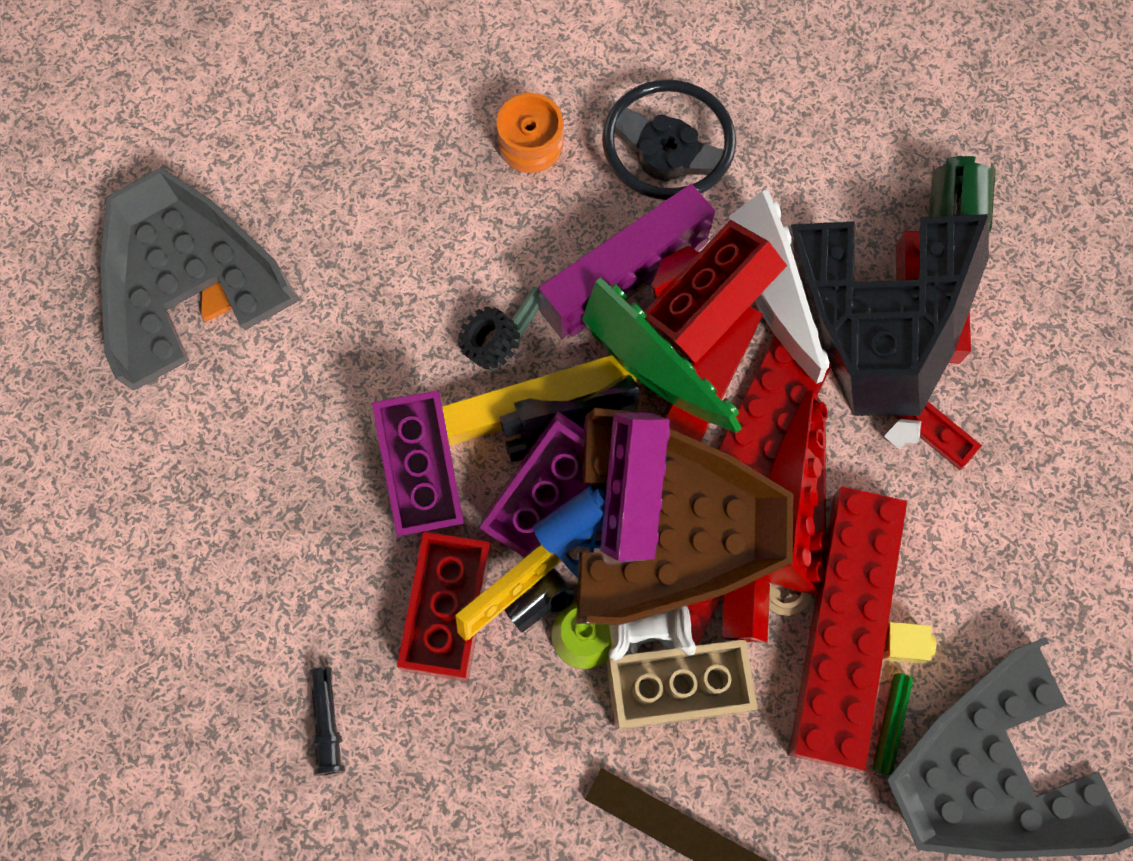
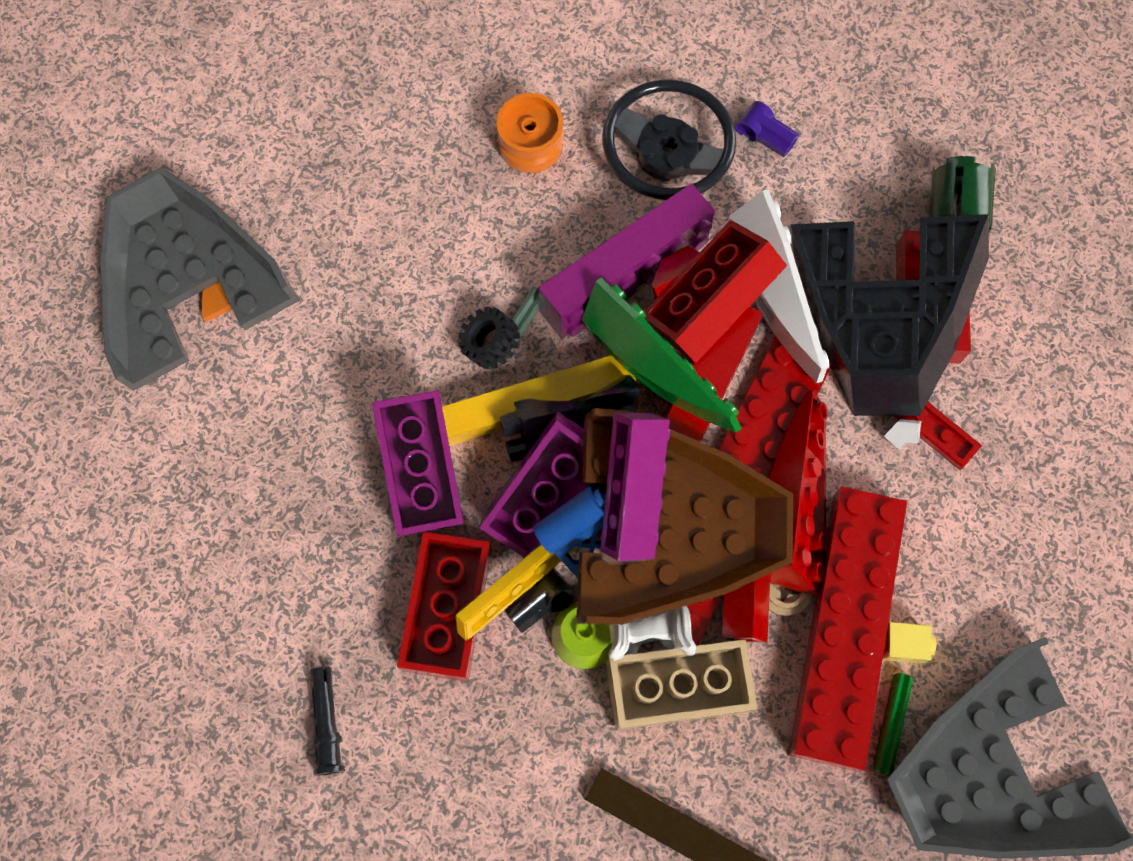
none -> dark purple piece [735,101,800,157]

